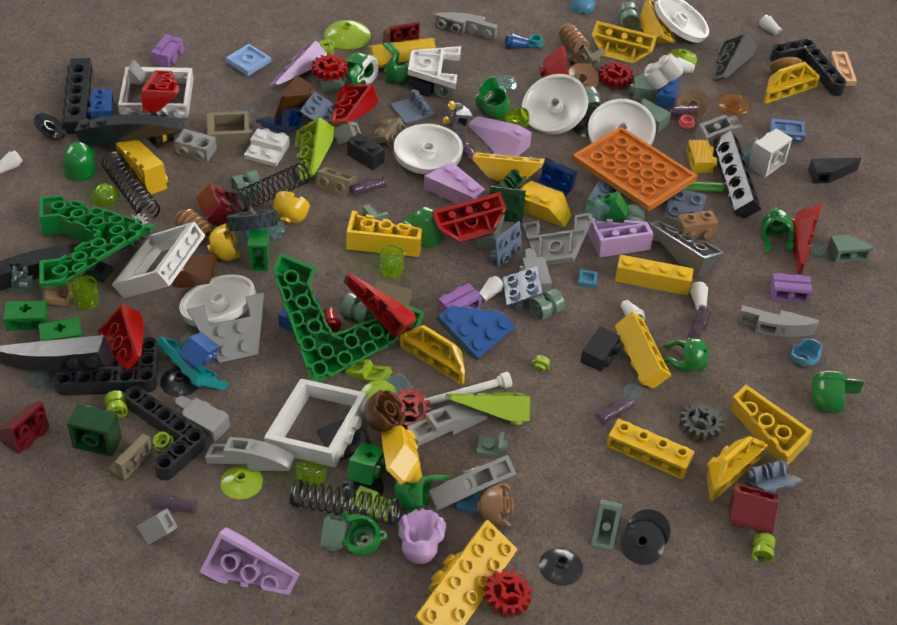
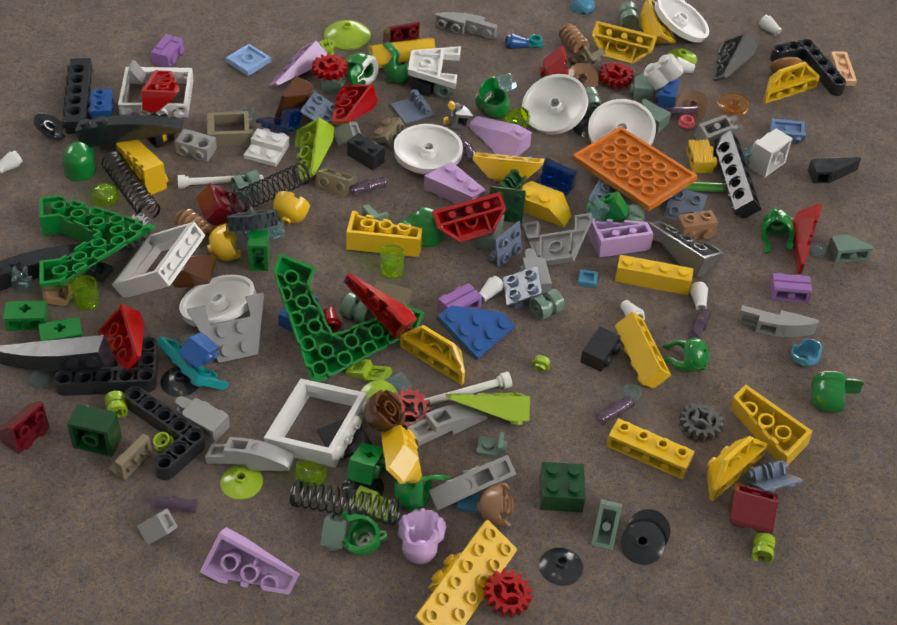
none -> white piece [178,175,264,189]
none -> dark green brick [540,462,585,512]

